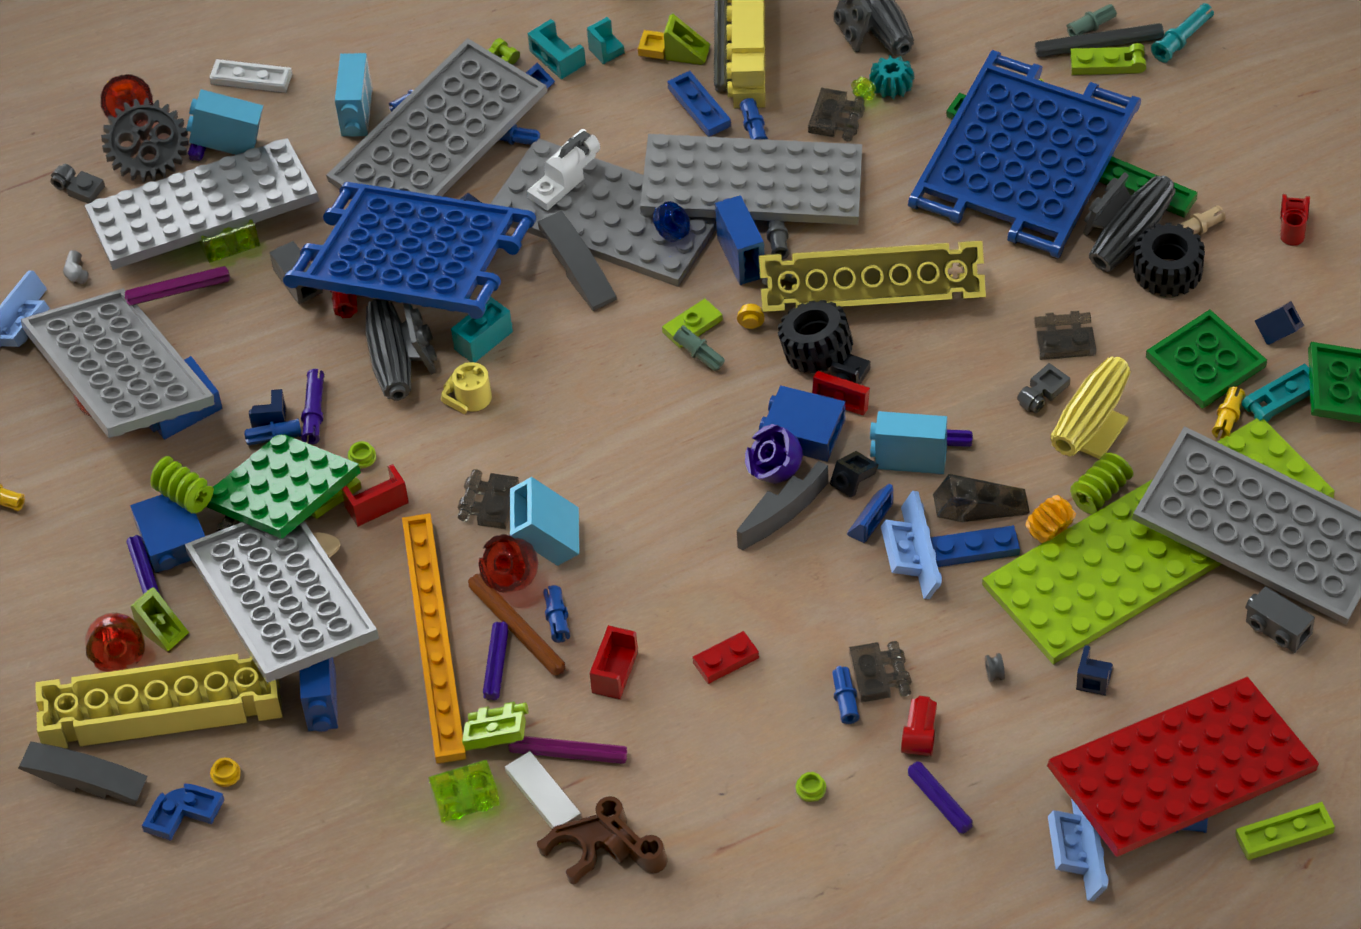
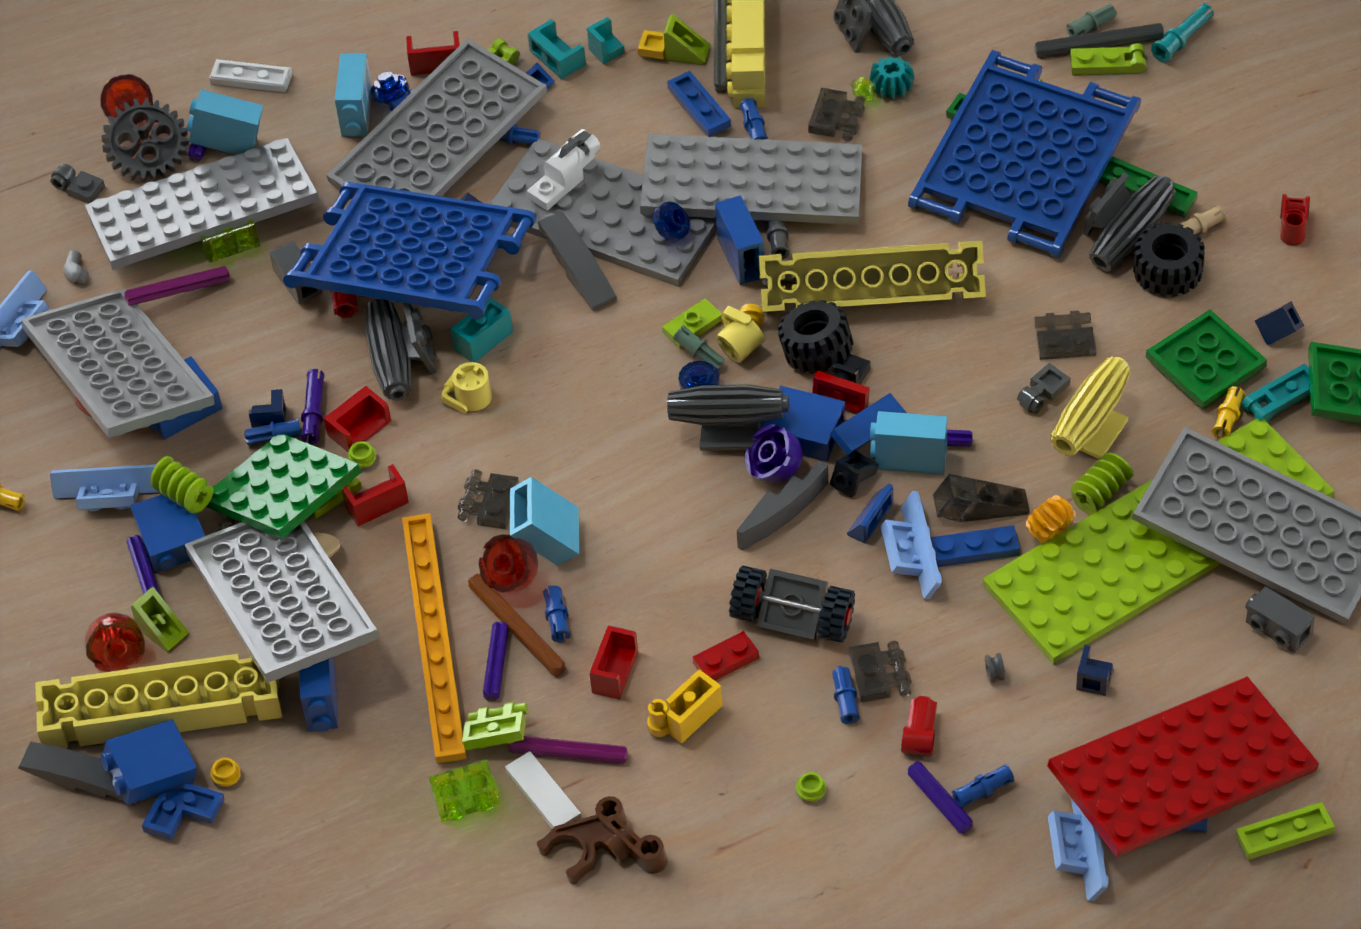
none -> light blue bracket [50,464,157,511]
none -> blue brick [101,719,197,805]
none -> red panel [324,386,391,452]
none -> clear blue plate [370,72,409,104]
none -> red panel [406,31,460,76]
none -> yellow hinge [647,669,723,744]
none -> dark grey plate [667,384,790,451]
none -> clear blue plate [678,361,720,390]
none -> light yellow piece [716,306,765,363]
none -> plate [729,565,855,643]
none -> blue tile [830,393,907,456]
none -> blue pin [952,764,1015,808]

